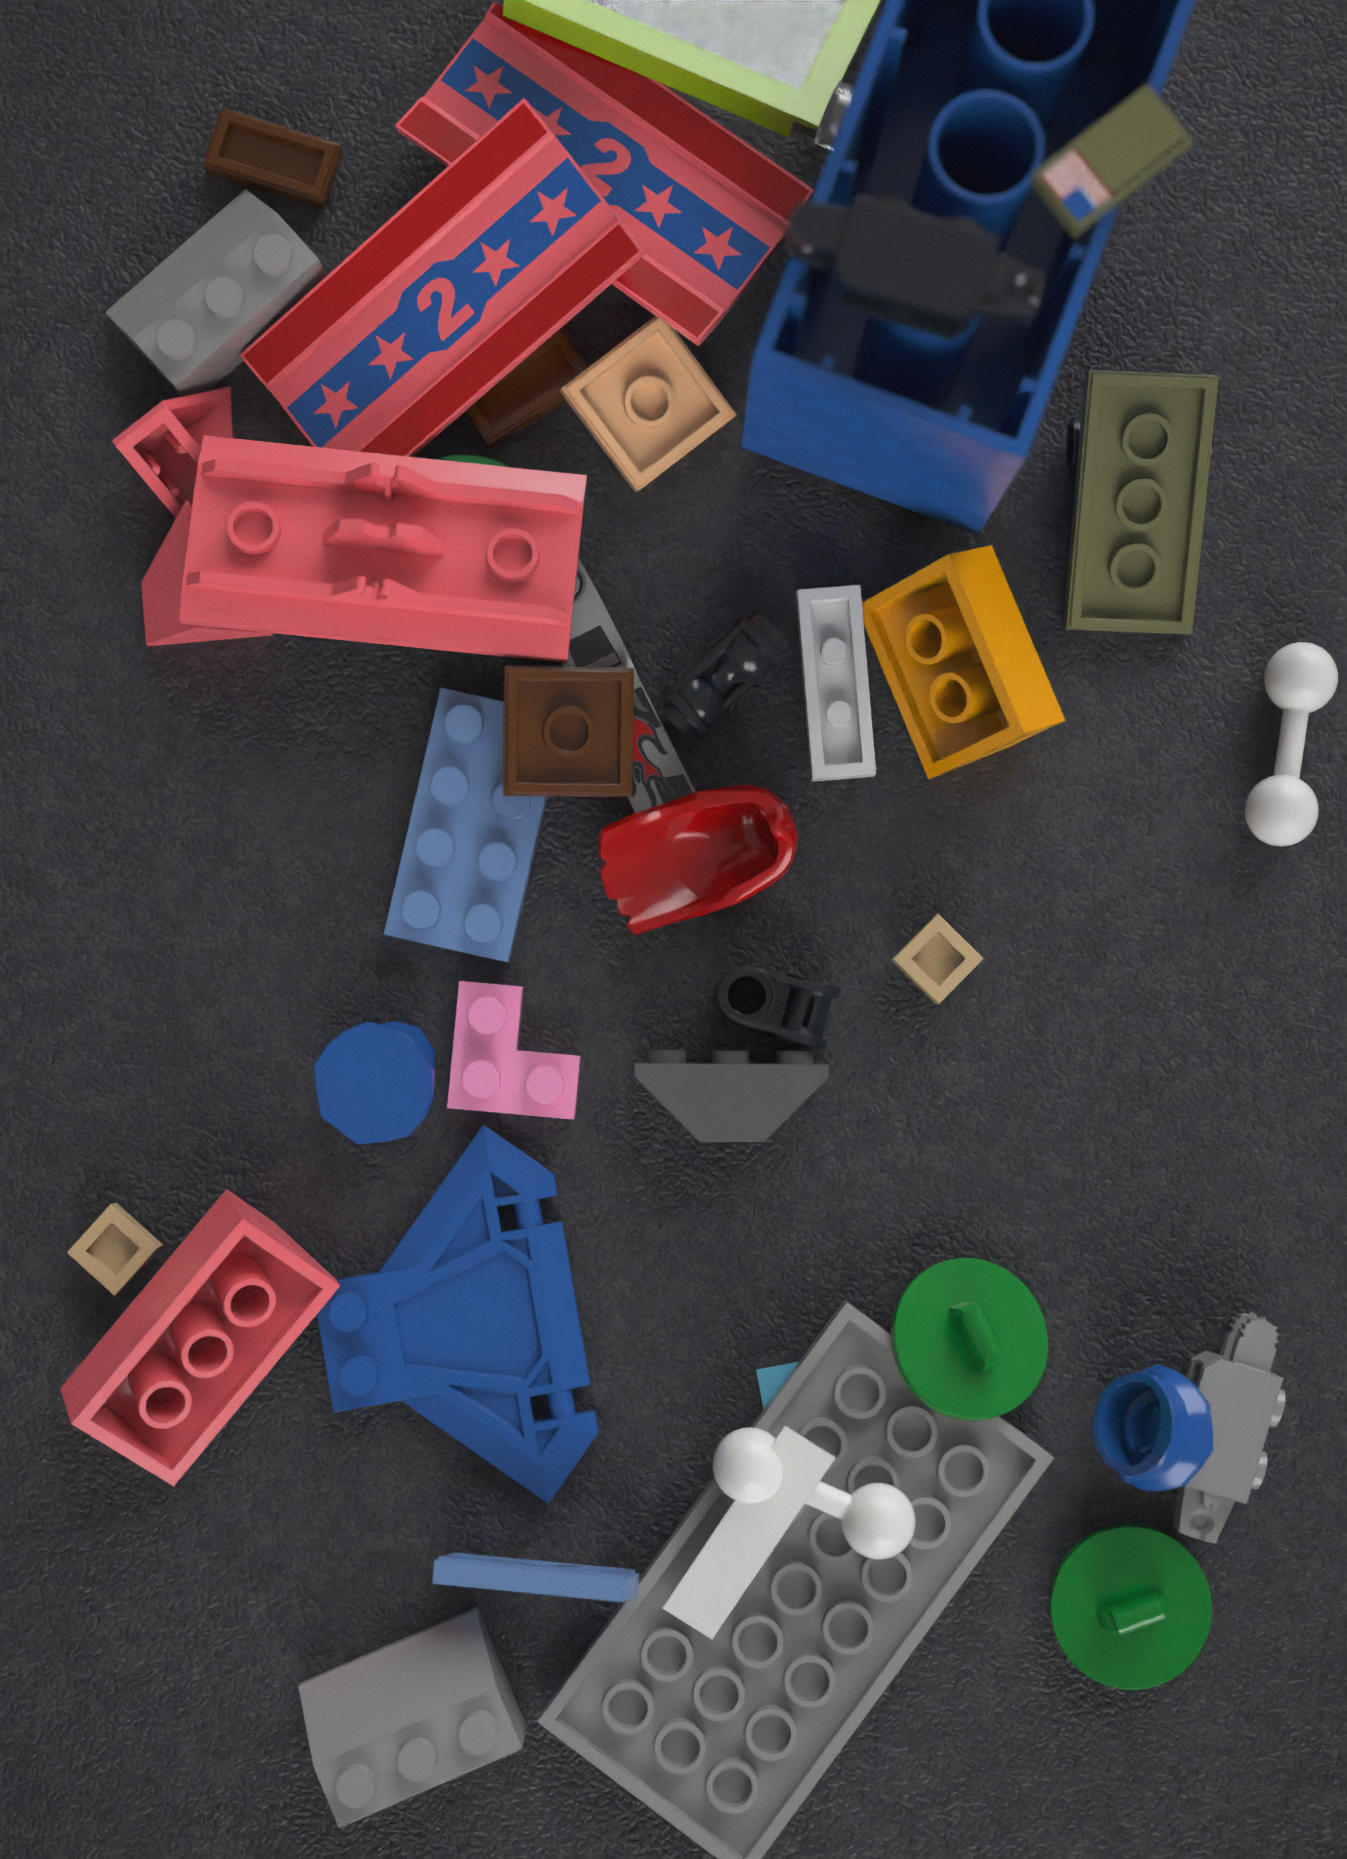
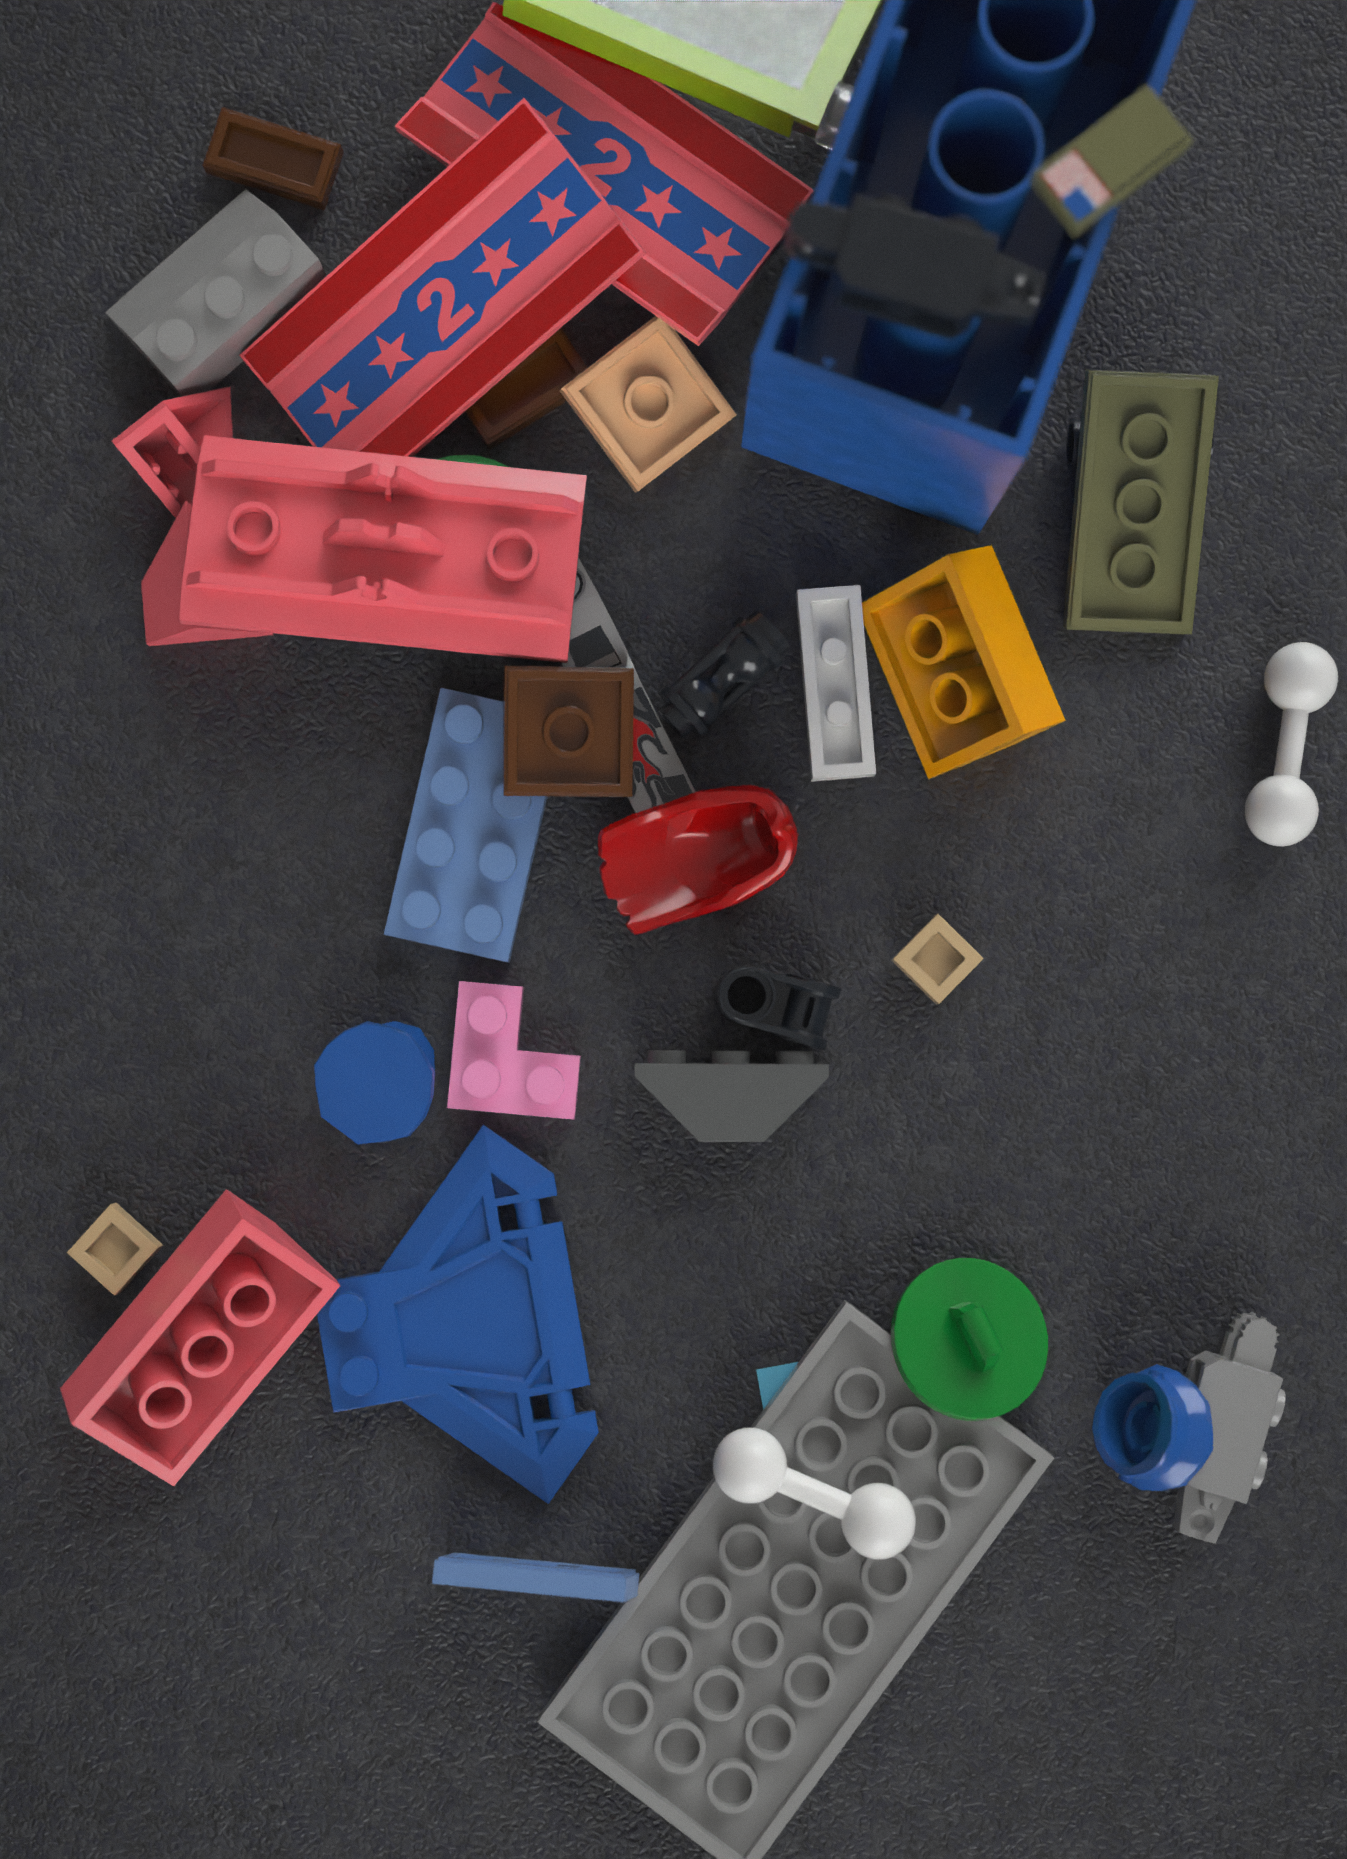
light grey slope [298,1607,527,1828] -> none
white sticker [663,1426,836,1639] -> none
green shield [1049,1524,1212,1690] -> none

